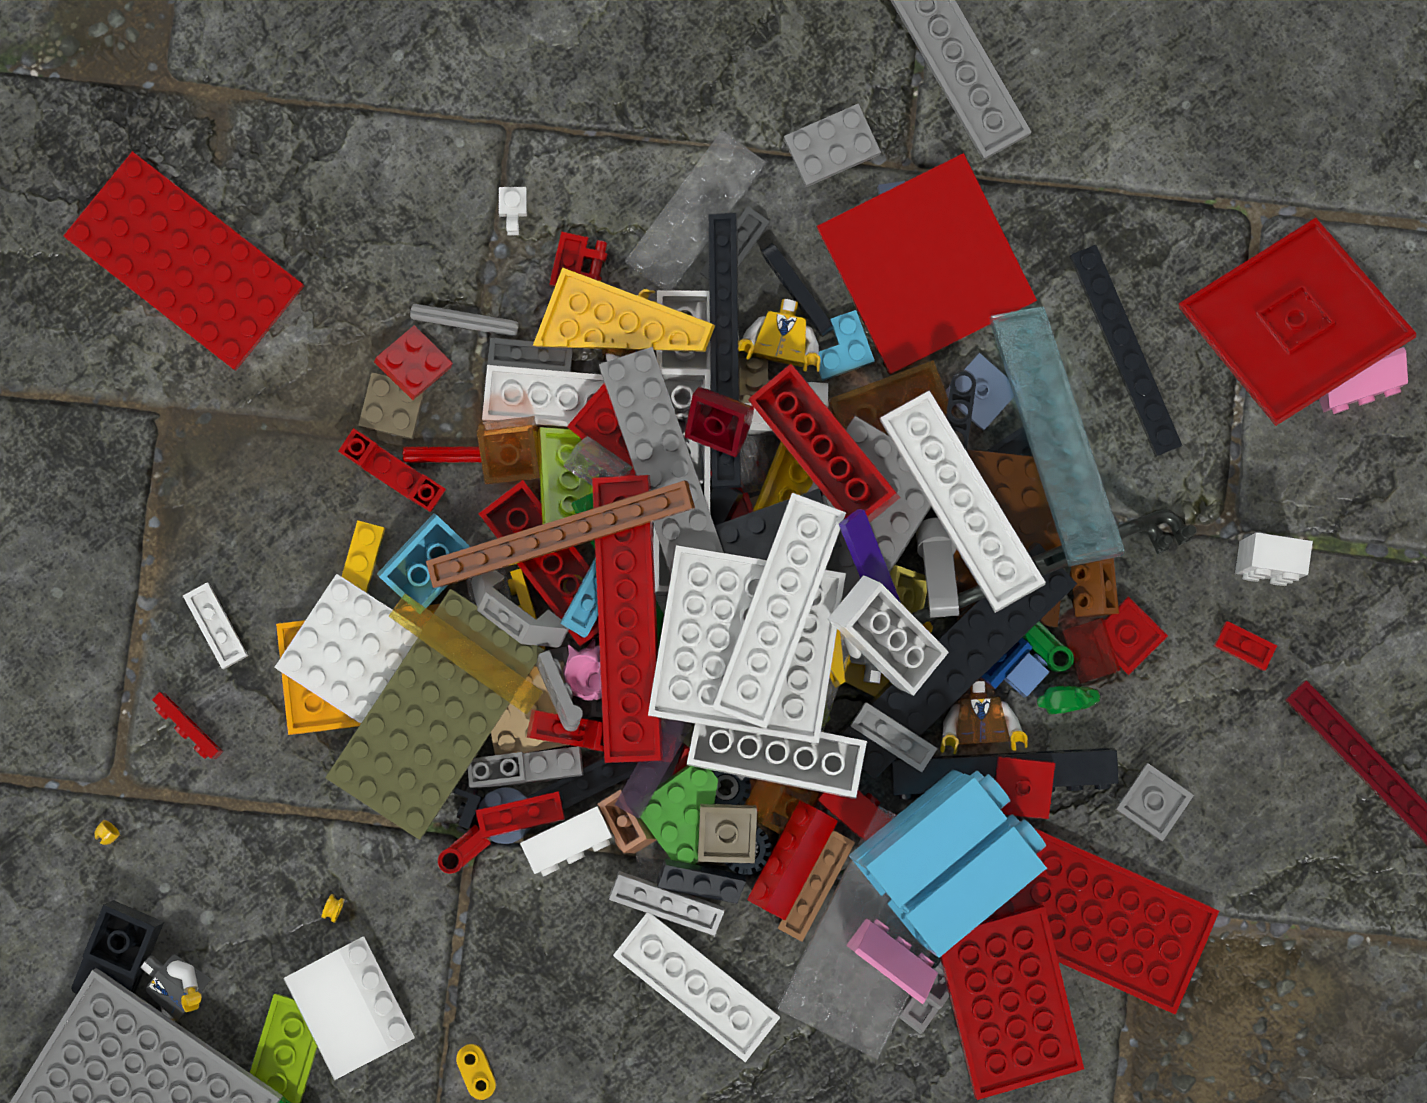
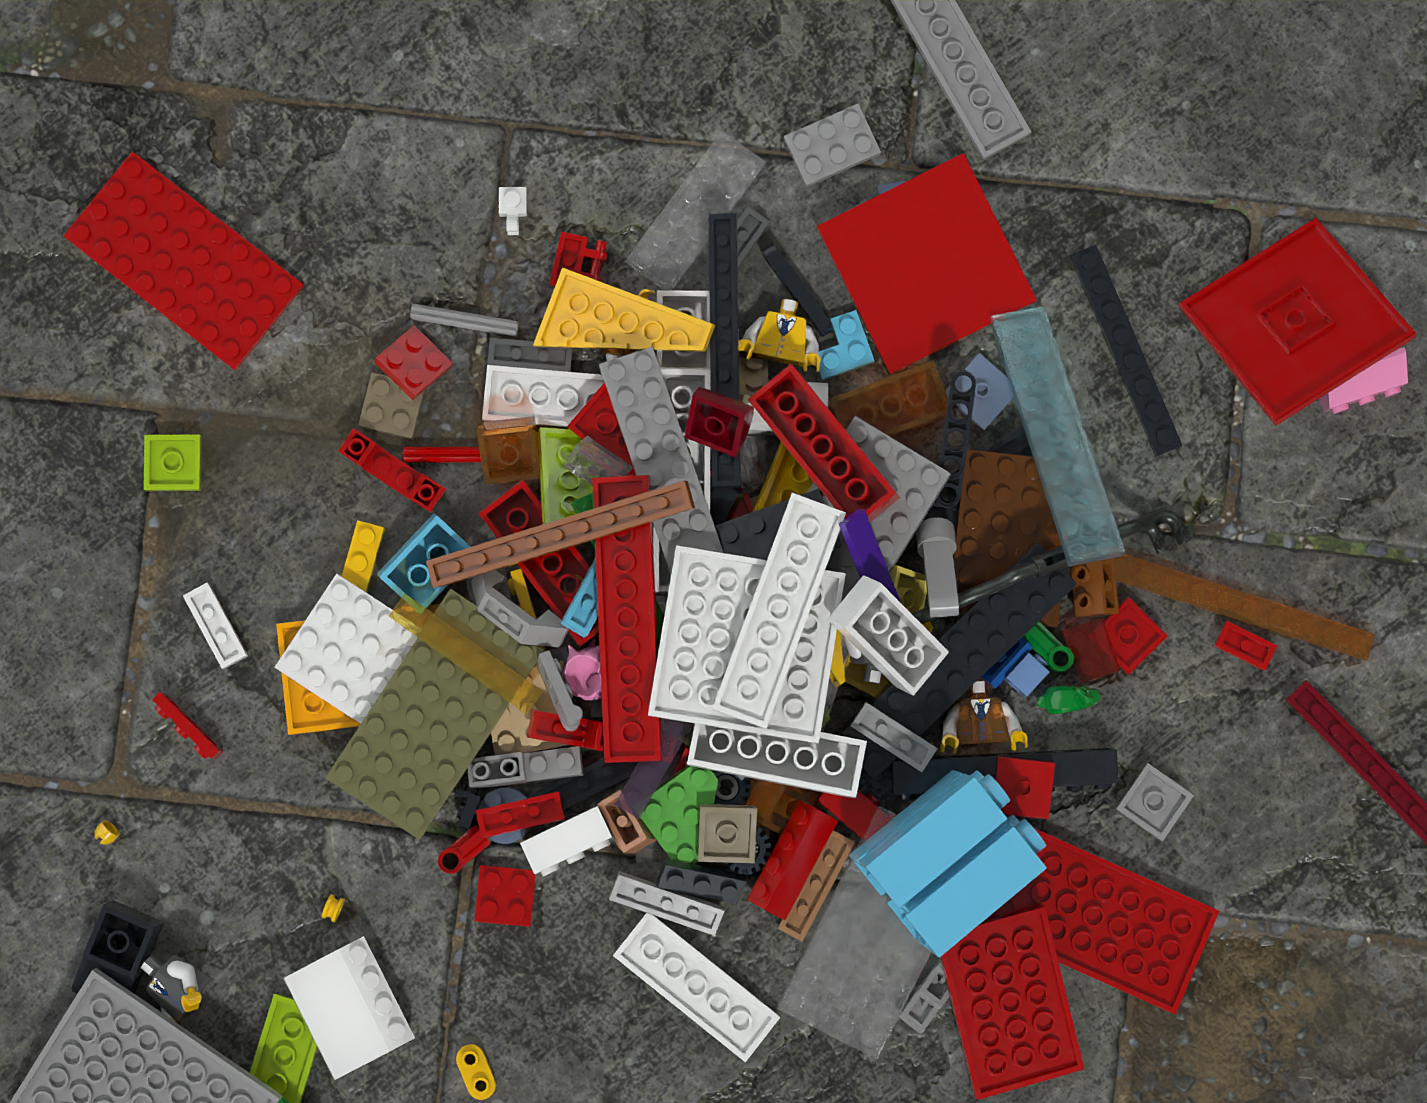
bright pink slope [846,918,938,1004] -> none
white plate [880,391,1046,613] -> none
white brick [1235,533,1313,586] -> none
none -> lime plate [144,434,202,491]
none -> red plate [474,865,536,927]
none -> clear orange plate [1106,549,1375,661]

